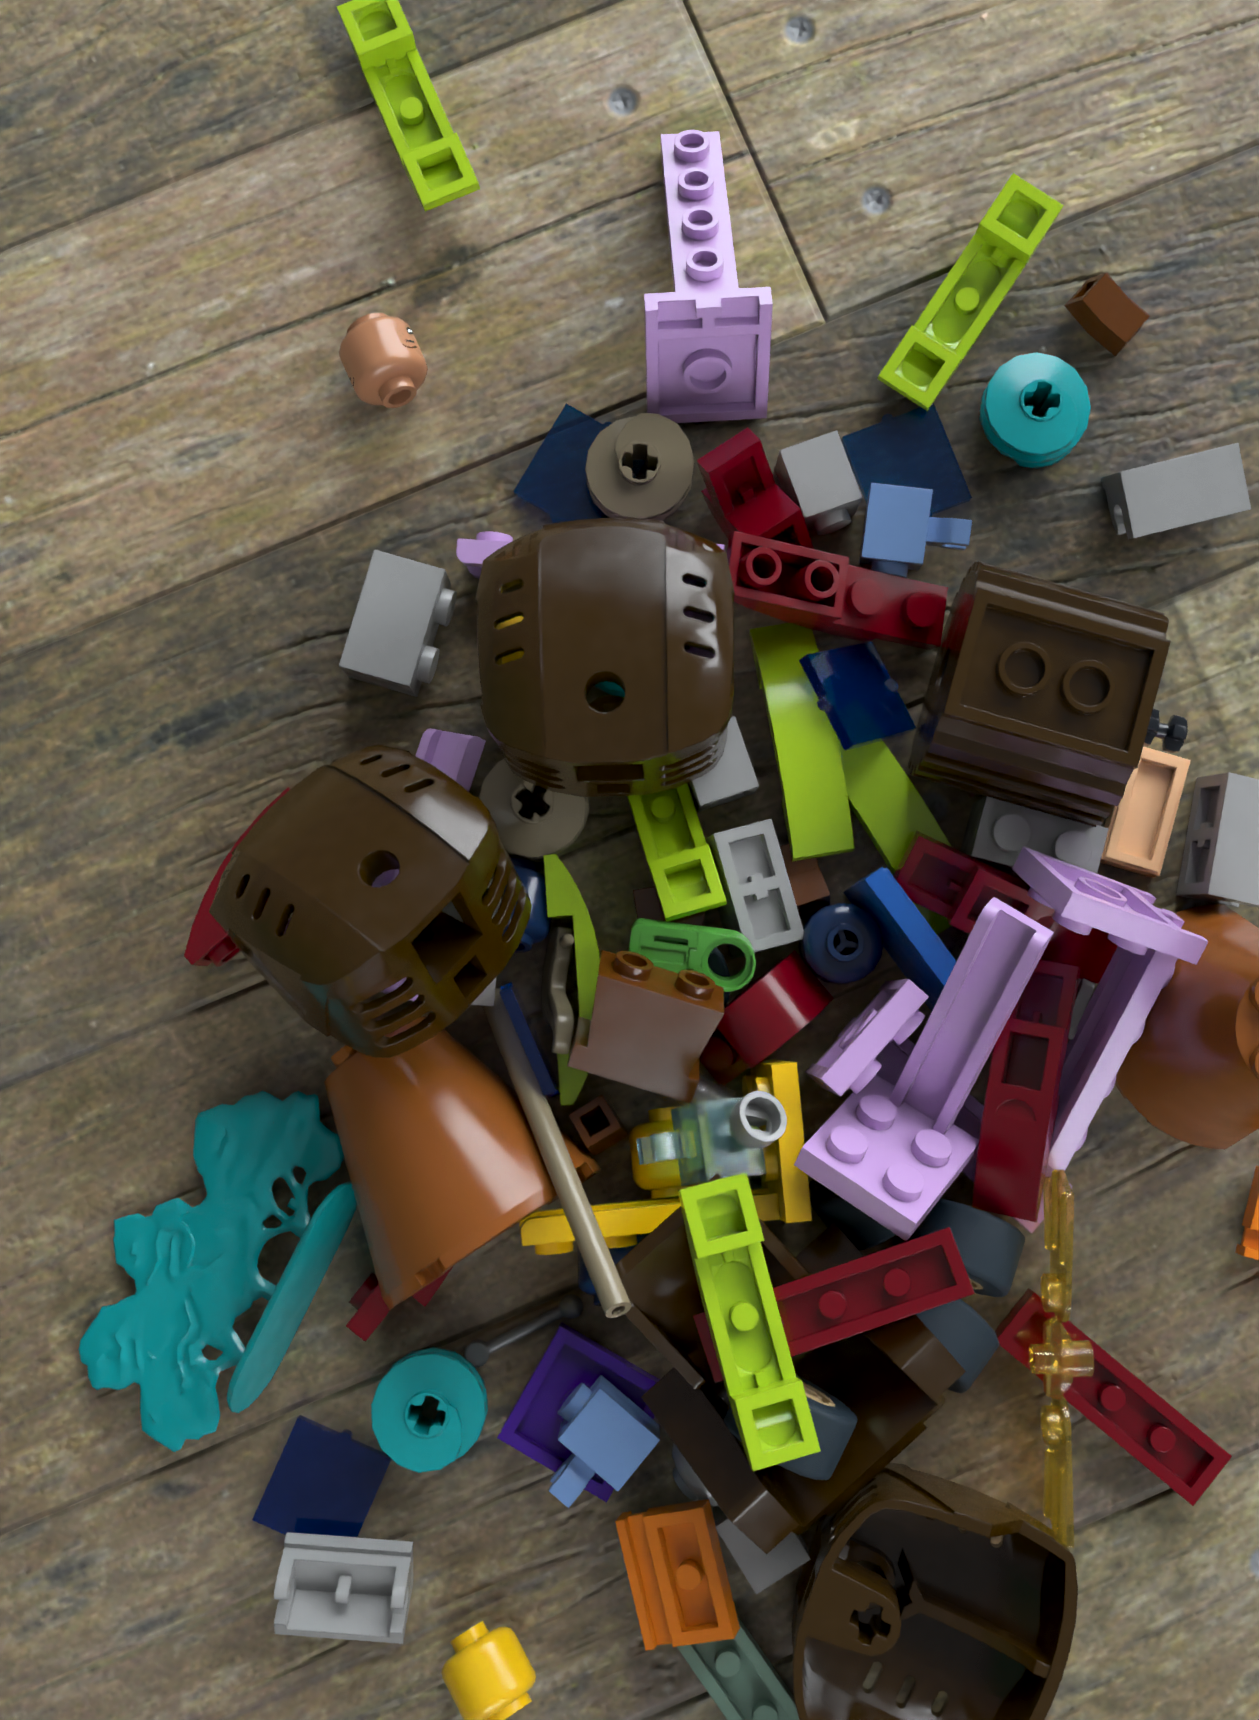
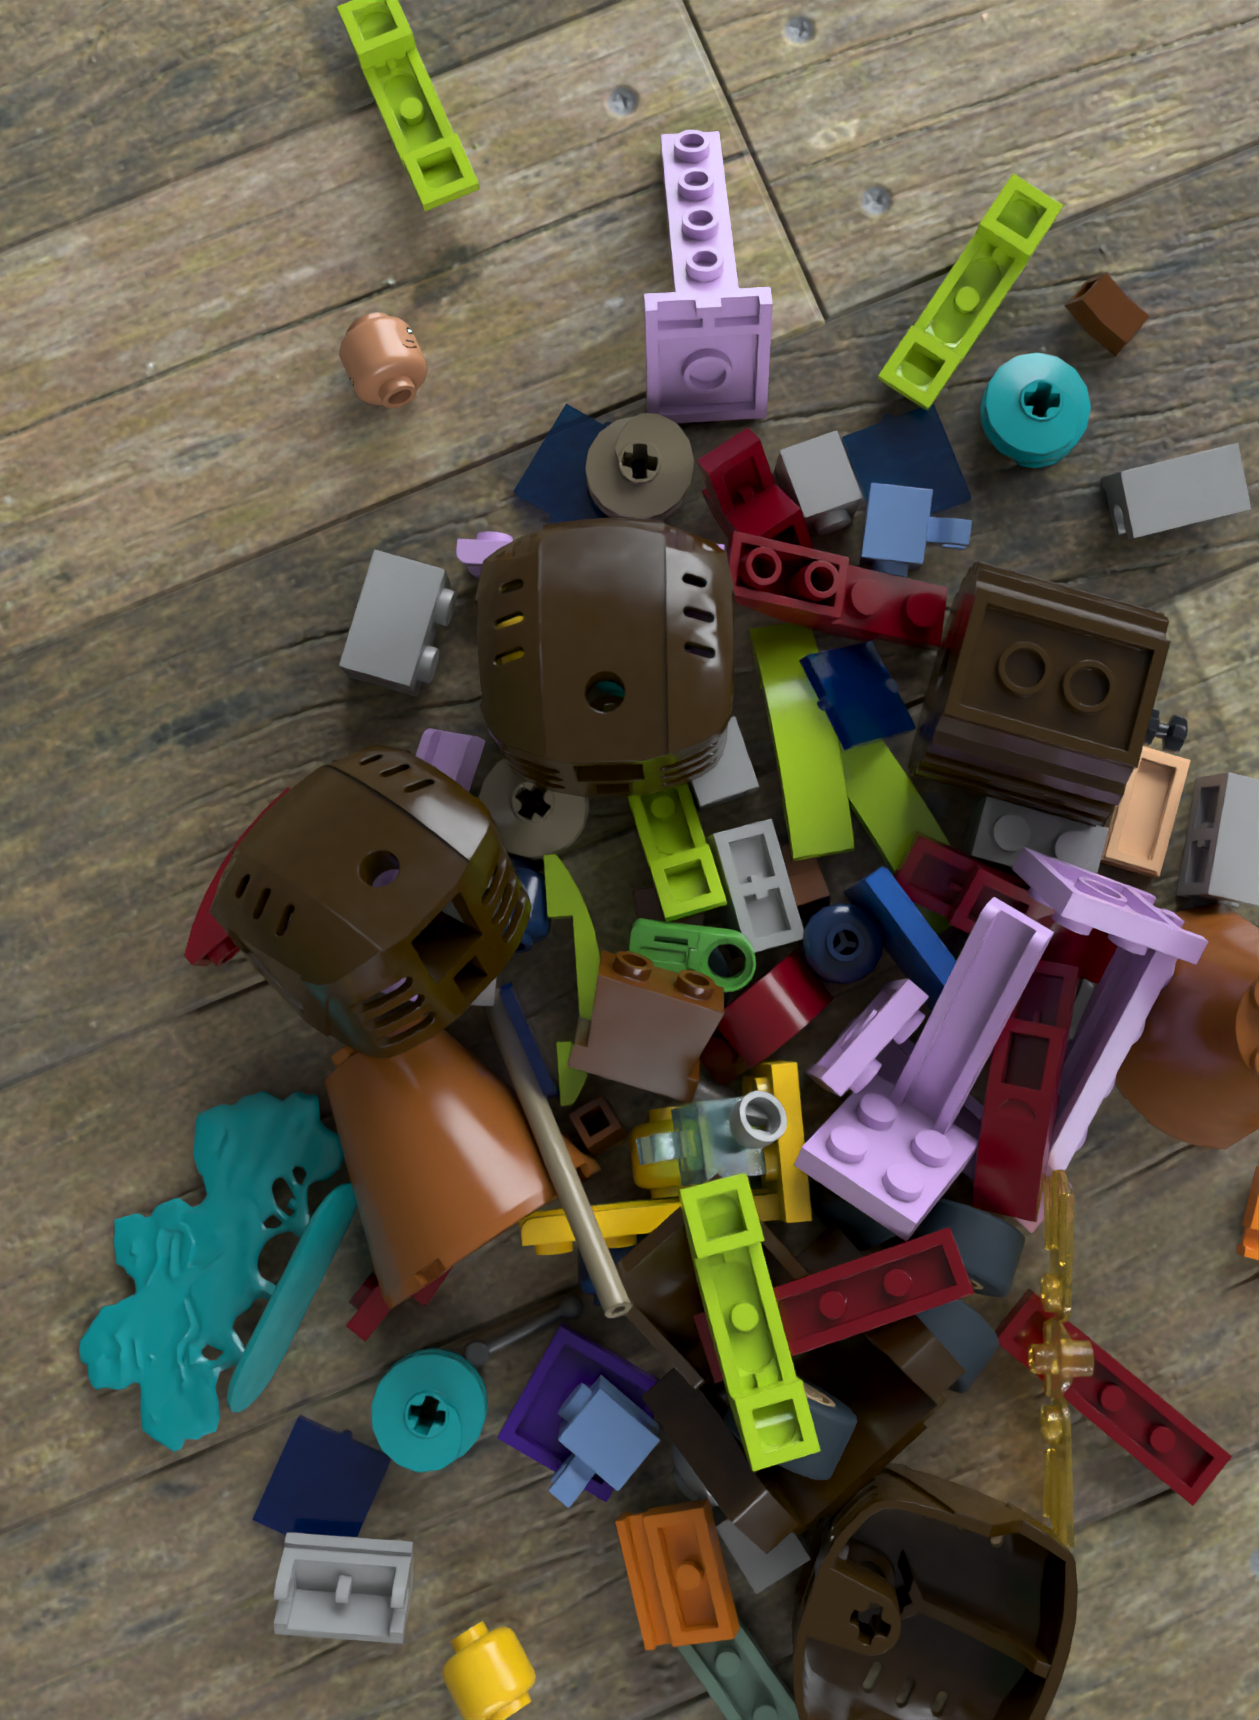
dark tan piece [541,926,574,1054] -> none

